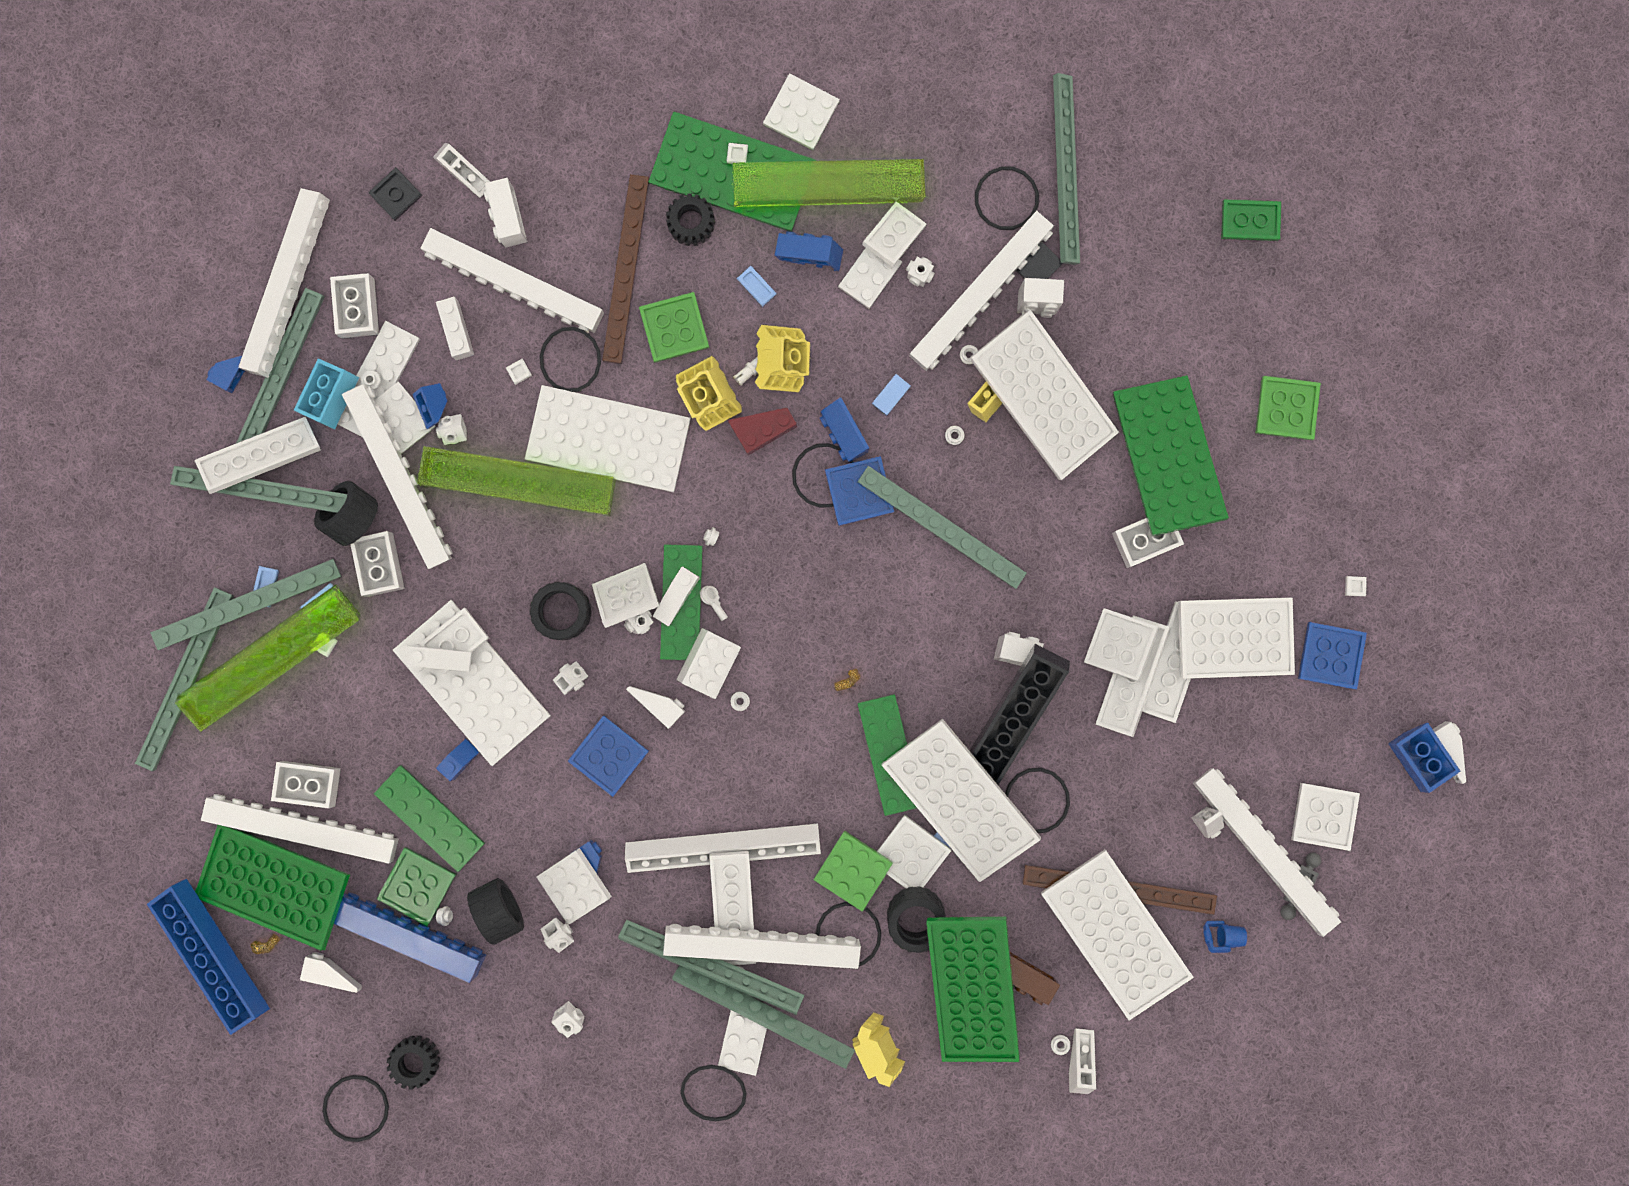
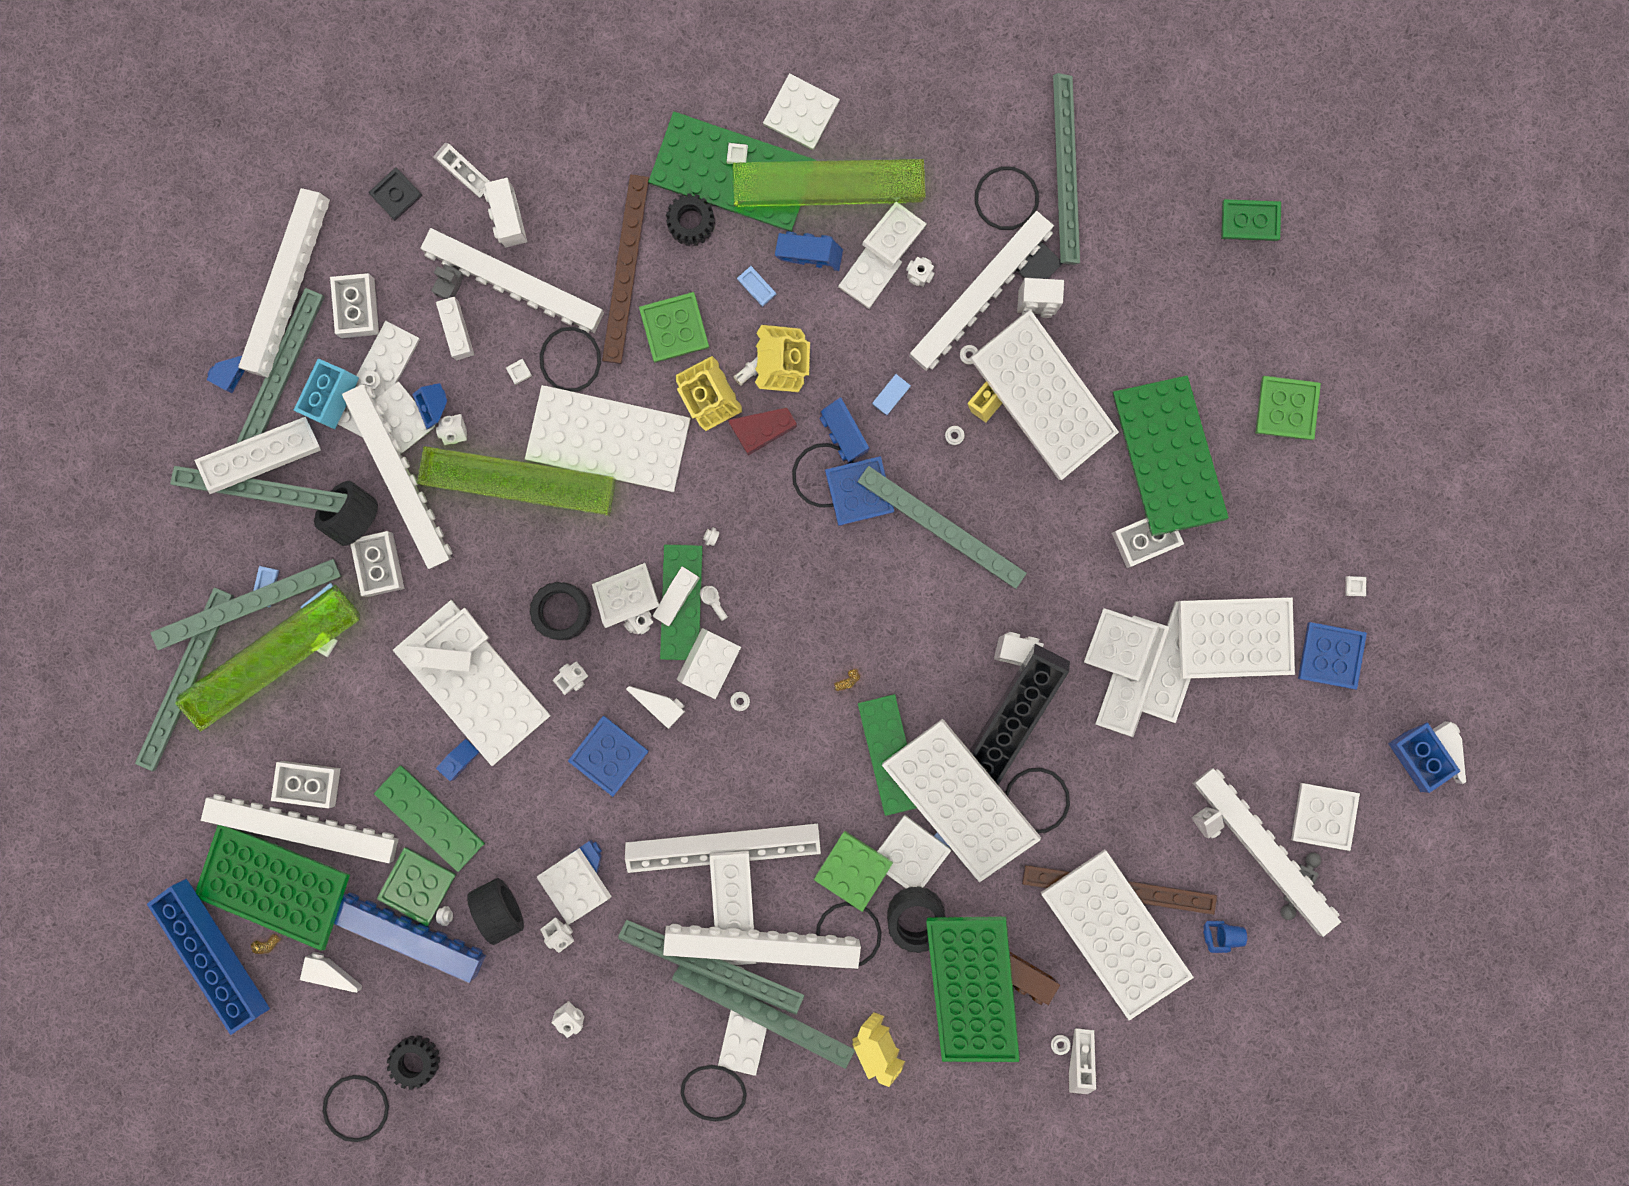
none -> dark grey brick [431,264,463,299]

